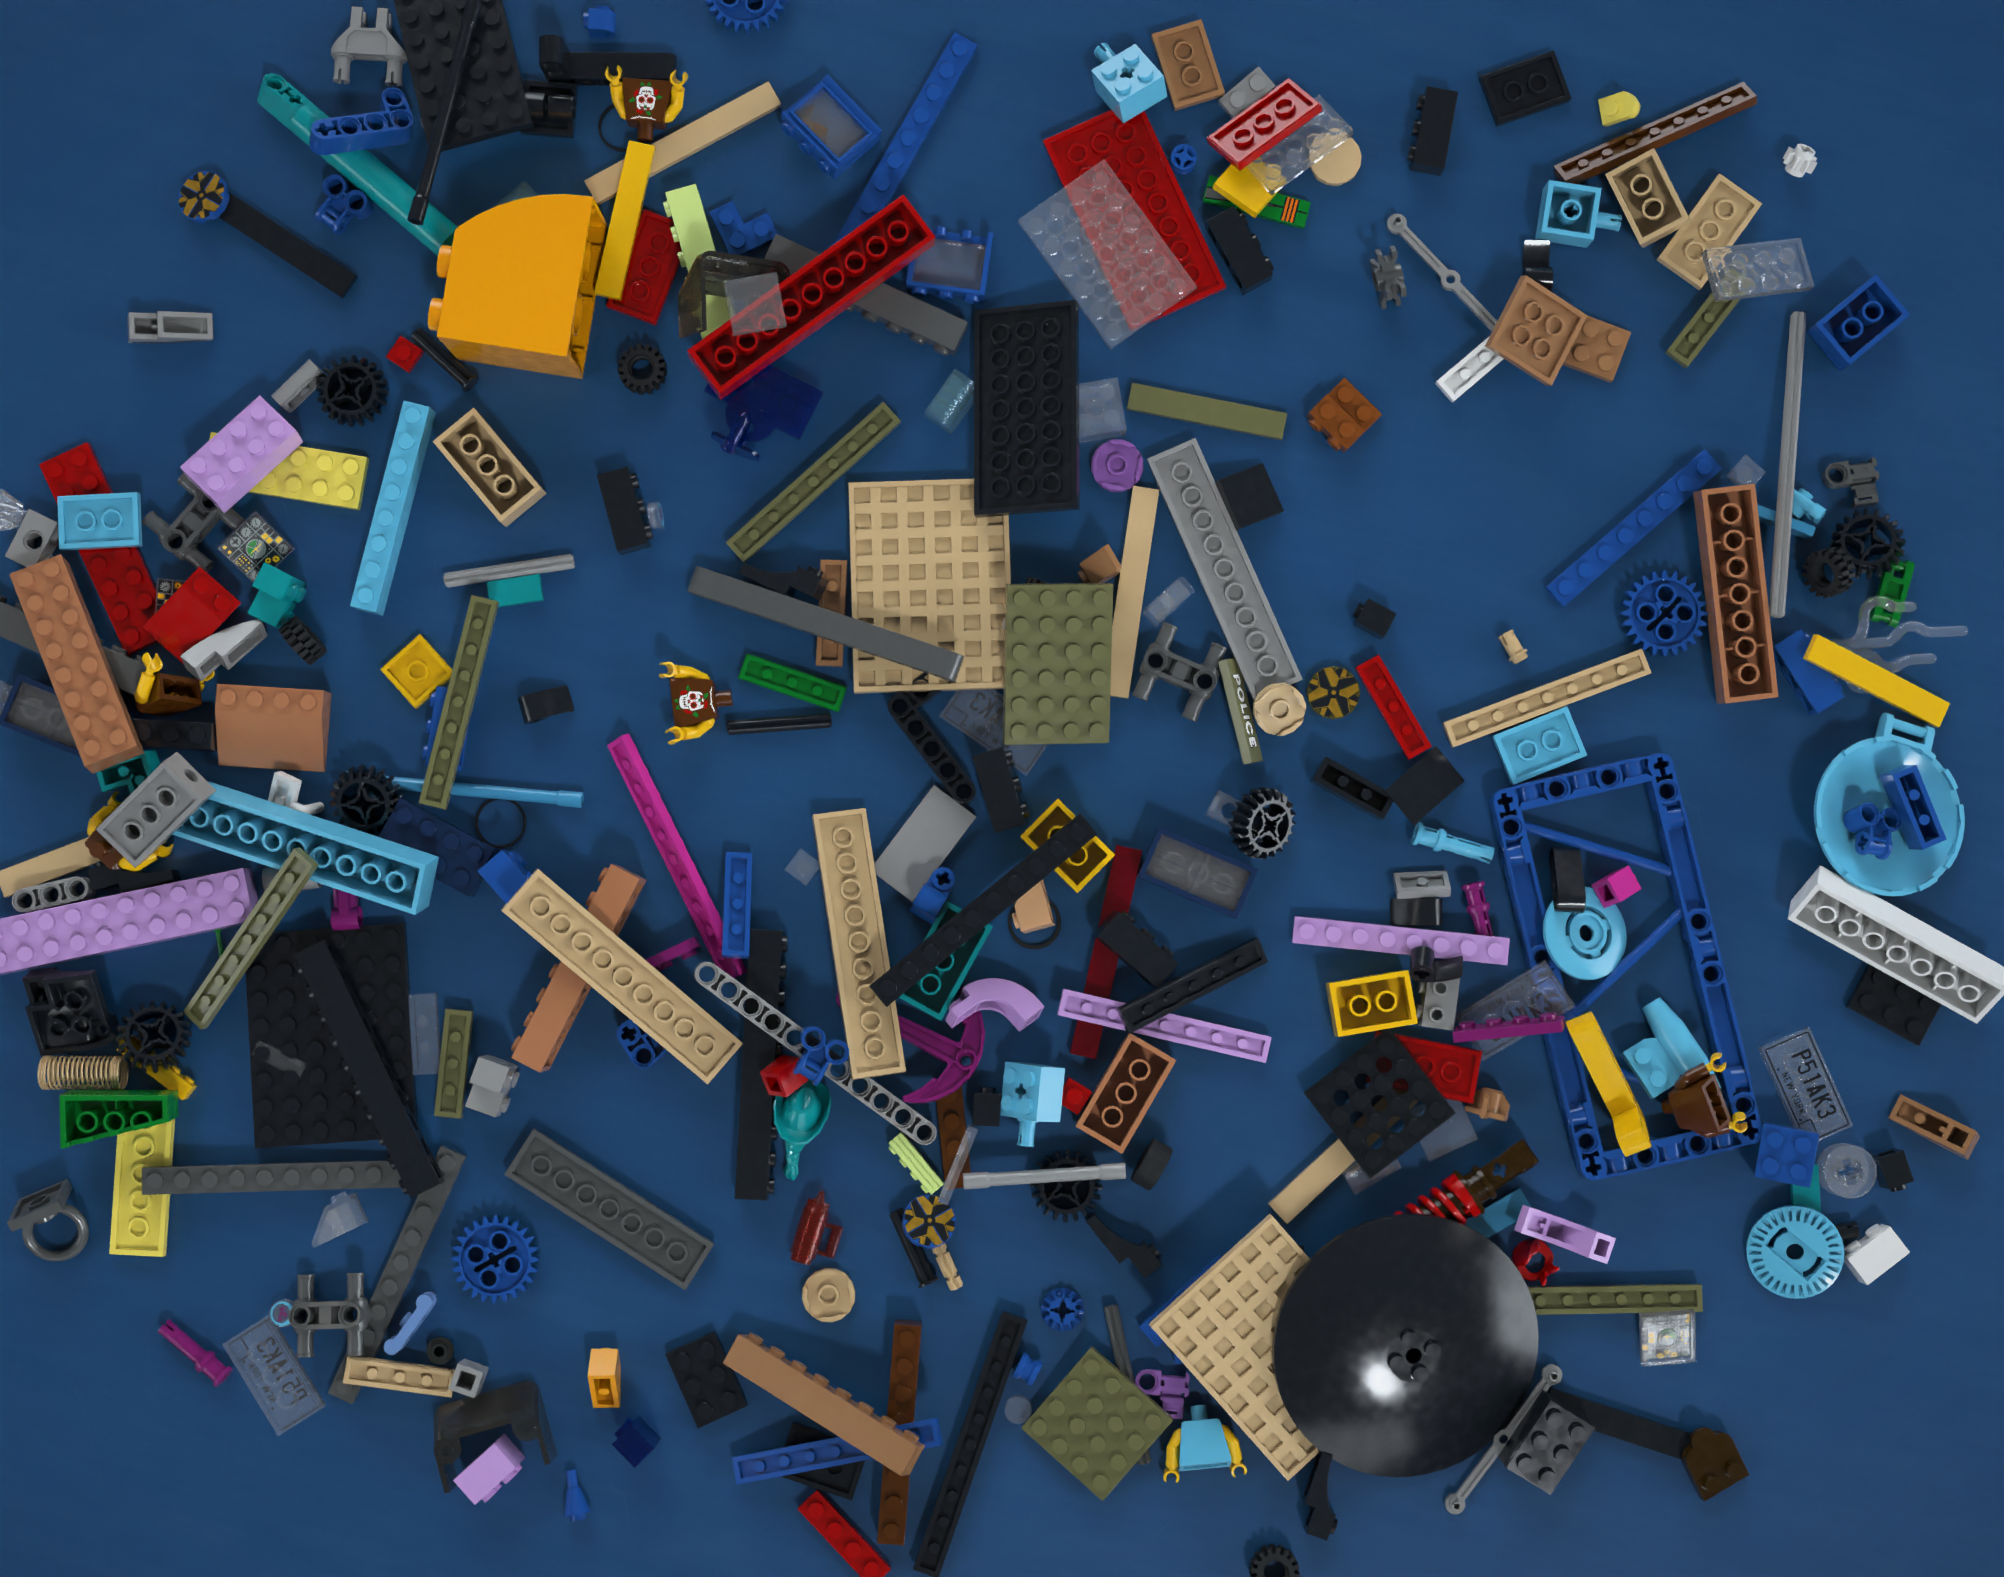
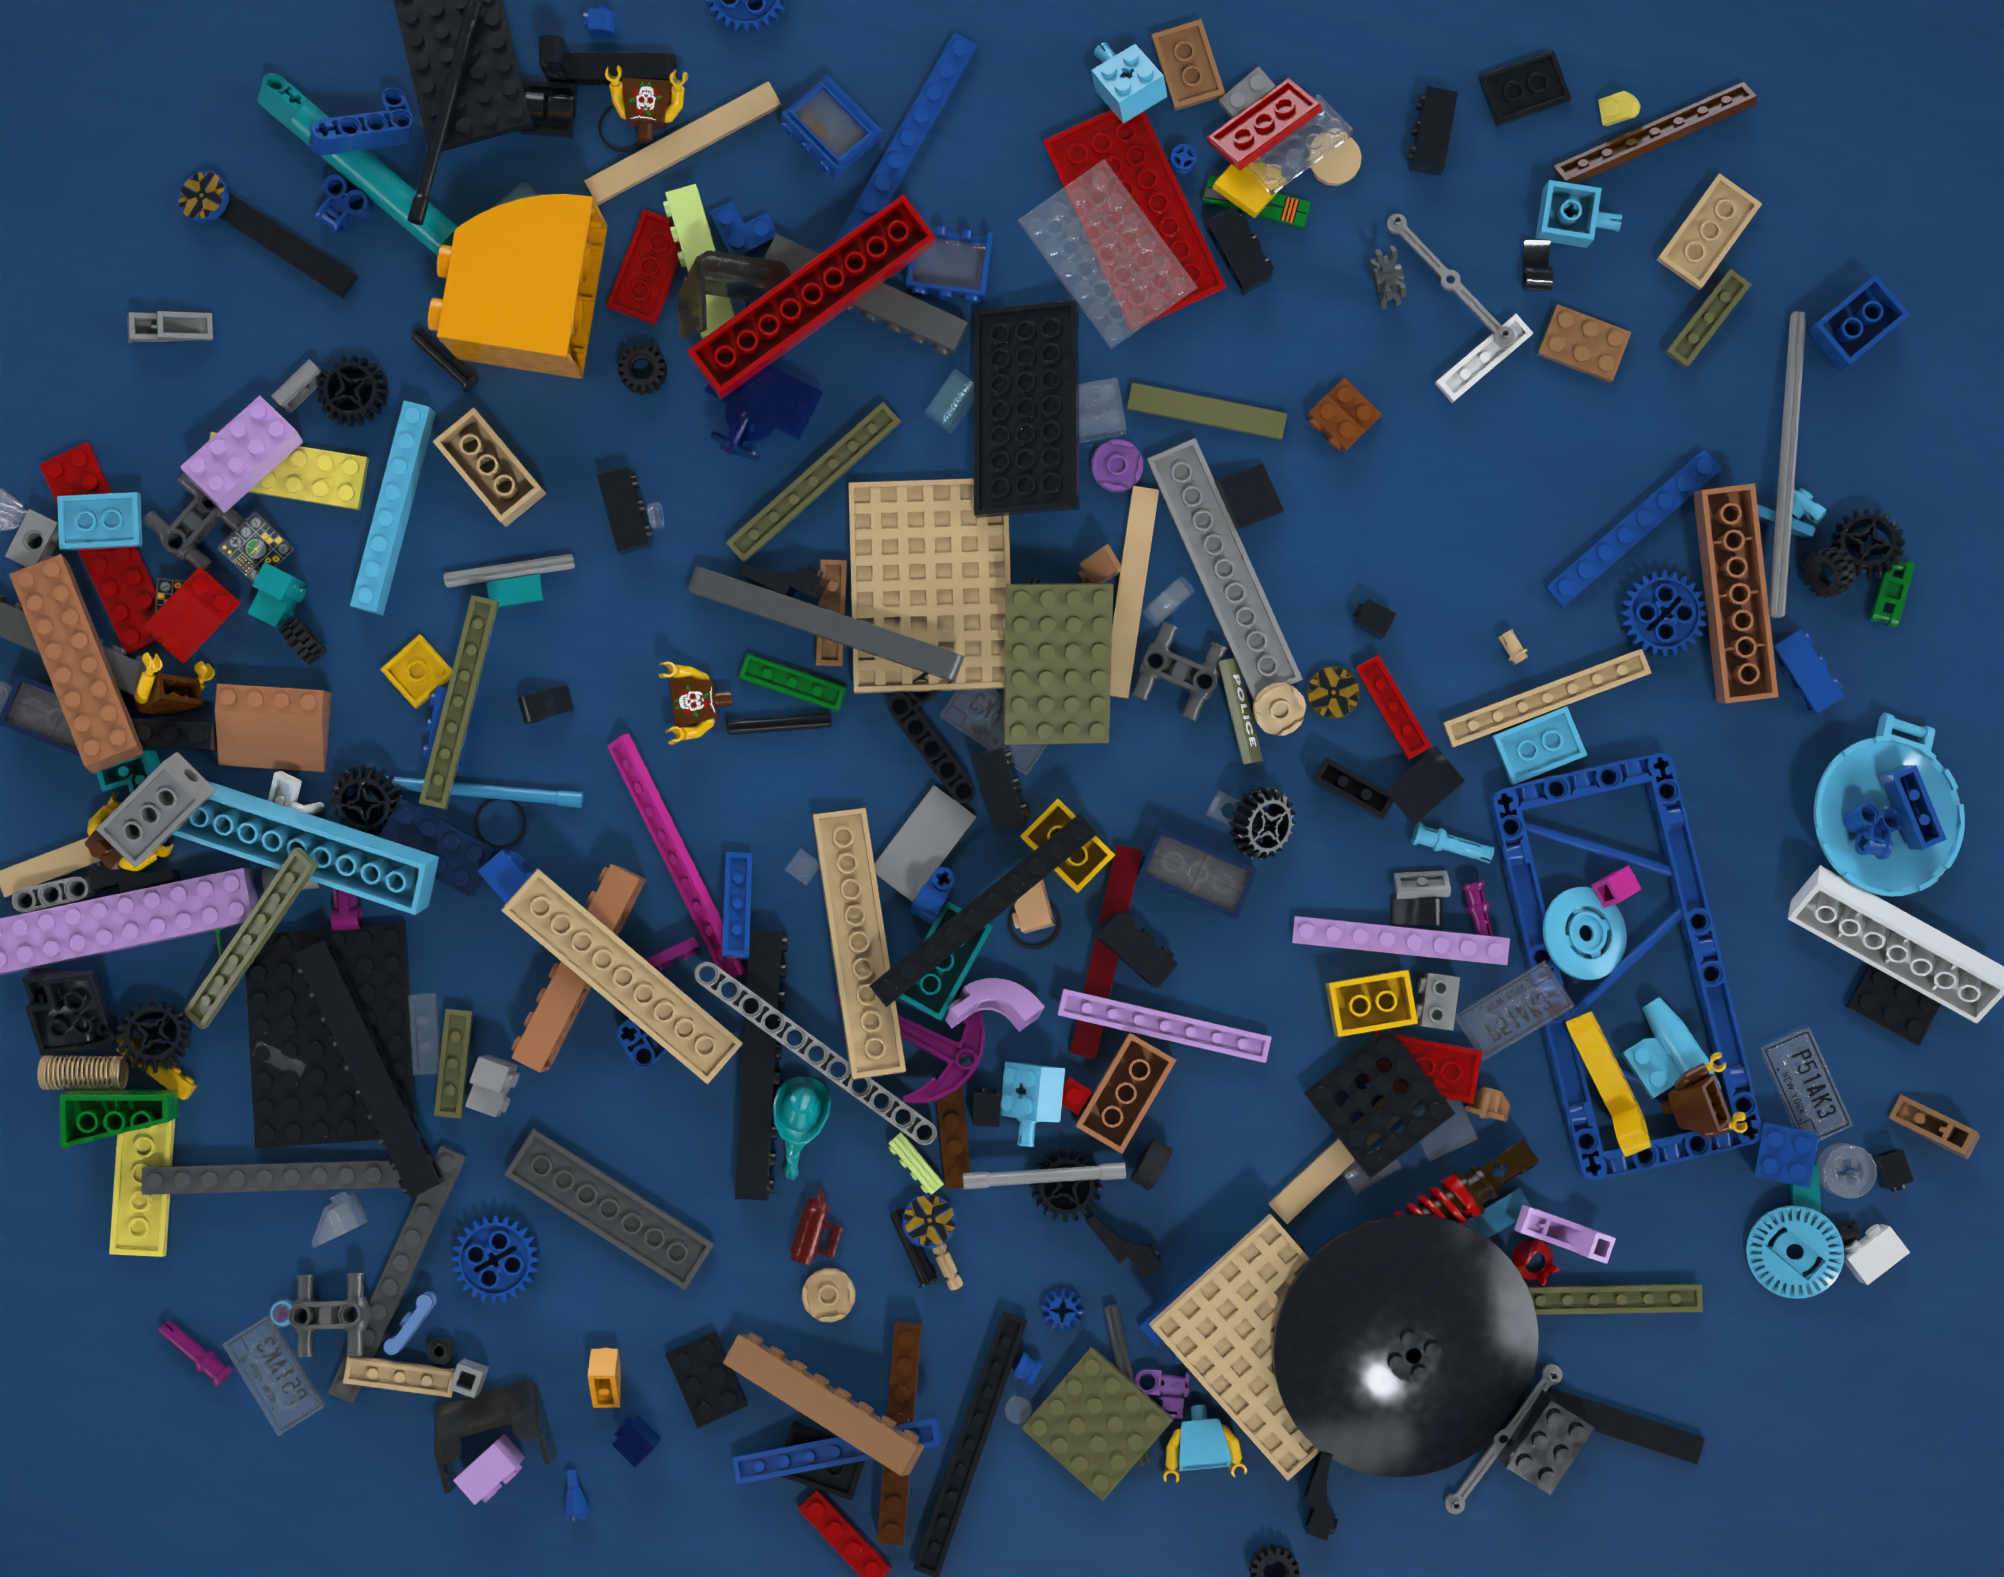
dark grey tile [7,1179,89,1262] -> none
light grey slope [180,619,268,681] -> none
light grey connector [331,6,408,87] -> none
red plate [386,336,424,374] -> none
yellow tile [594,140,656,301] -> none
clear tile [723,272,787,336] -> none
red brick [760,1055,808,1097] -> none
blue piece [792,1025,849,1086] -> none
clear tile [938,1125,978,1205] -> none
black tile [1117,937,1268,1034] -> none
black panel [1410,946,1463,982] -> none
magenta plate [1452,1012,1565,1043] -> none
medium nougat plate [1485,275,1587,386] -> none
black beam [1549,847,1586,913] -> none
tan brick [1605,148,1692,248] -> none
clear tile [1639,1309,1696,1367] -> none
dark brown plate [1682,1427,1749,1501] -> none
clear plate [1701,238,1814,302] -> none
clear plate [1726,455,1766,486] -> none
white gear [1783,144,1817,177] -> none
yellow tile [1803,634,1950,727] -> none
dark grey piece [1822,457,1880,509] -> none
clear plant [1830,596,1968,693] -> none

